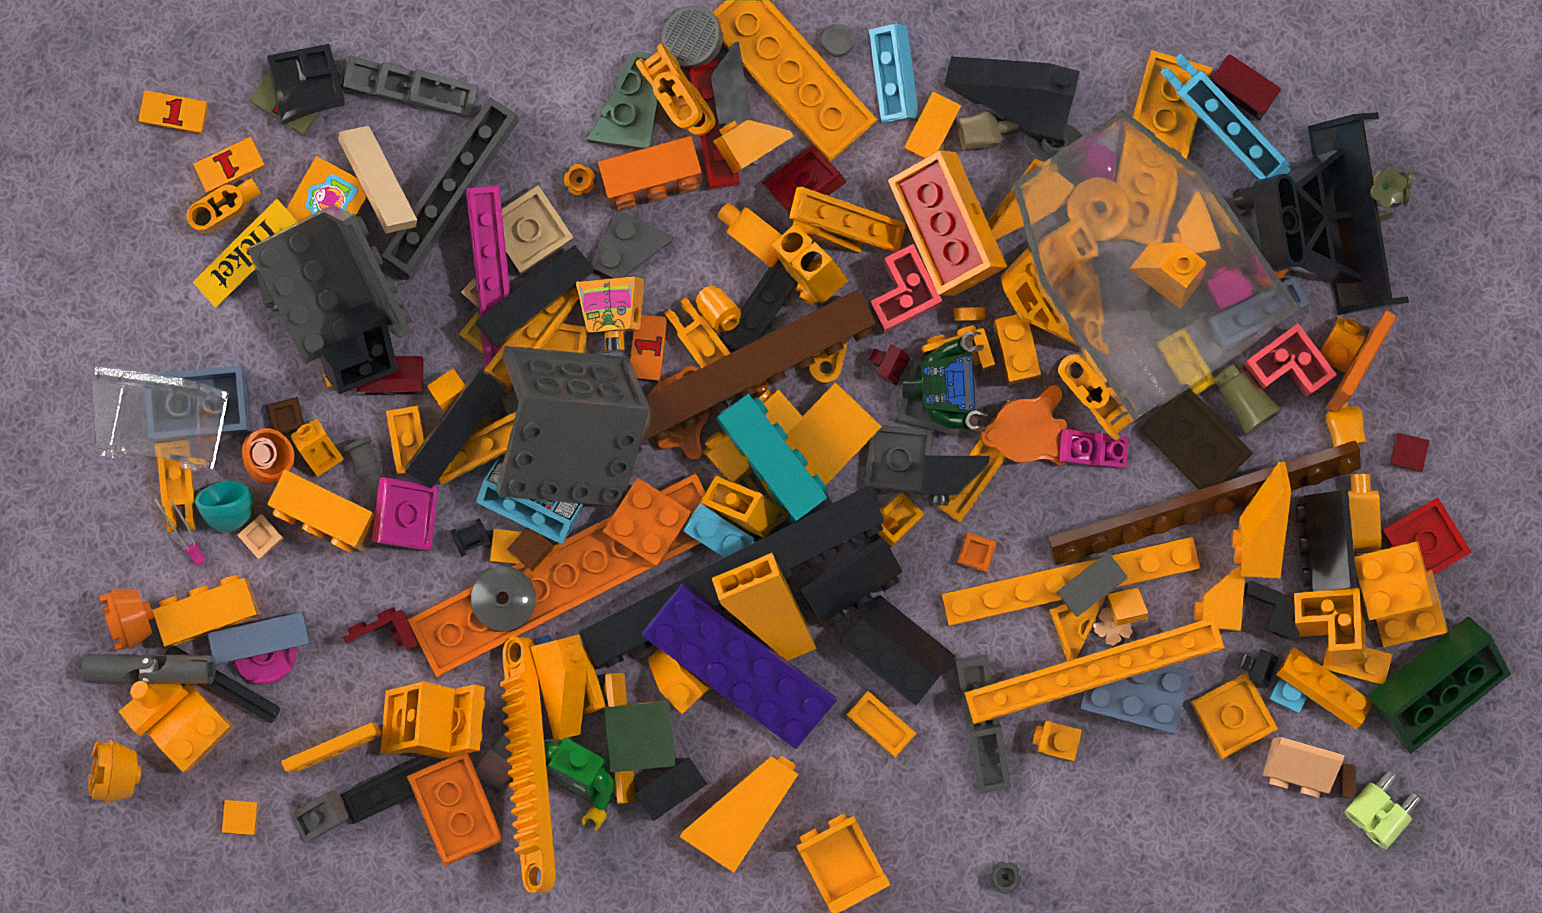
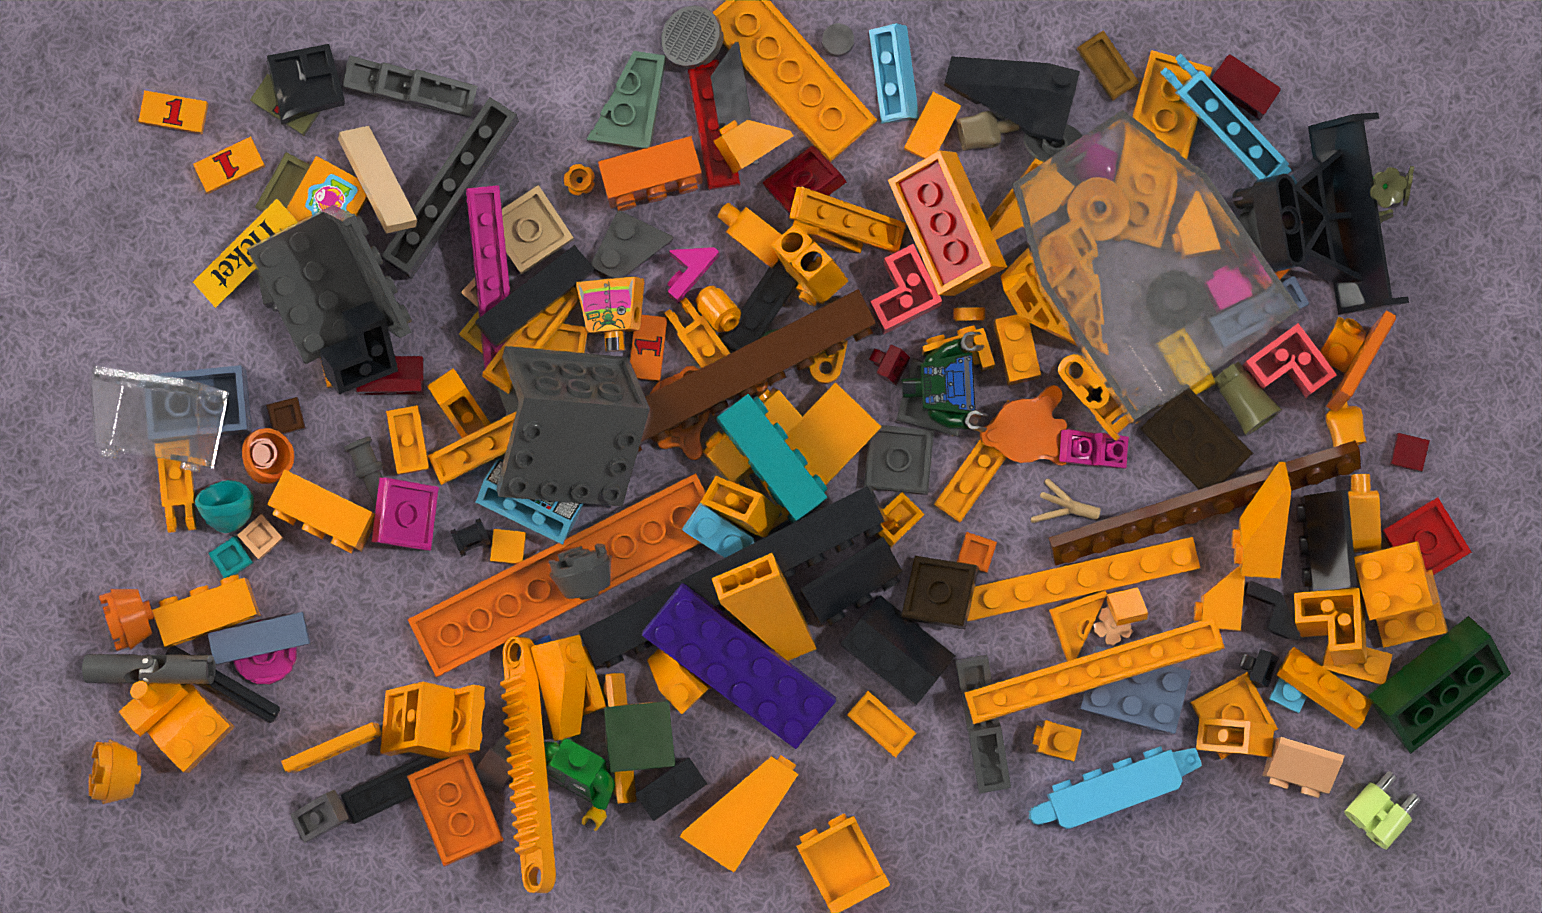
piece [154,499,205,565] -> none
light orange piece [186,178,262,235] -> none
light orange tile [222,800,259,835] -> none
light orange bracket [290,419,344,477] -> none
dark red bracket [343,607,420,651] -> none
black tile [405,367,506,489] -> none
dark grey dish [471,566,536,631] -> none
reddish brown tile [507,527,554,572] -> none
orange plate [602,478,693,567] -> none
light orange piece [636,43,716,136] -> none
black slope [921,455,990,506] -> none
dark grey plate [989,862,1021,894] -> none
dark grey tile [1057,552,1128,617] -> none
light orange slope [1129,242,1207,309] -> none
reddish brown tile [1338,764,1356,797] -> none
none -> teal tile [208,536,254,578]
none -> olive tile [255,152,311,212]
none -> dark grey cone [549,543,612,600]
none -> dark pink slope [667,247,720,303]
none -> dark brown tile [901,556,979,630]
none -> medium azure hinge [1028,746,1202,829]
none -> tan plant [1031,479,1100,523]
none -> pearl gold tile [1076,30,1139,101]
none -> light orange slope [1196,718,1275,757]

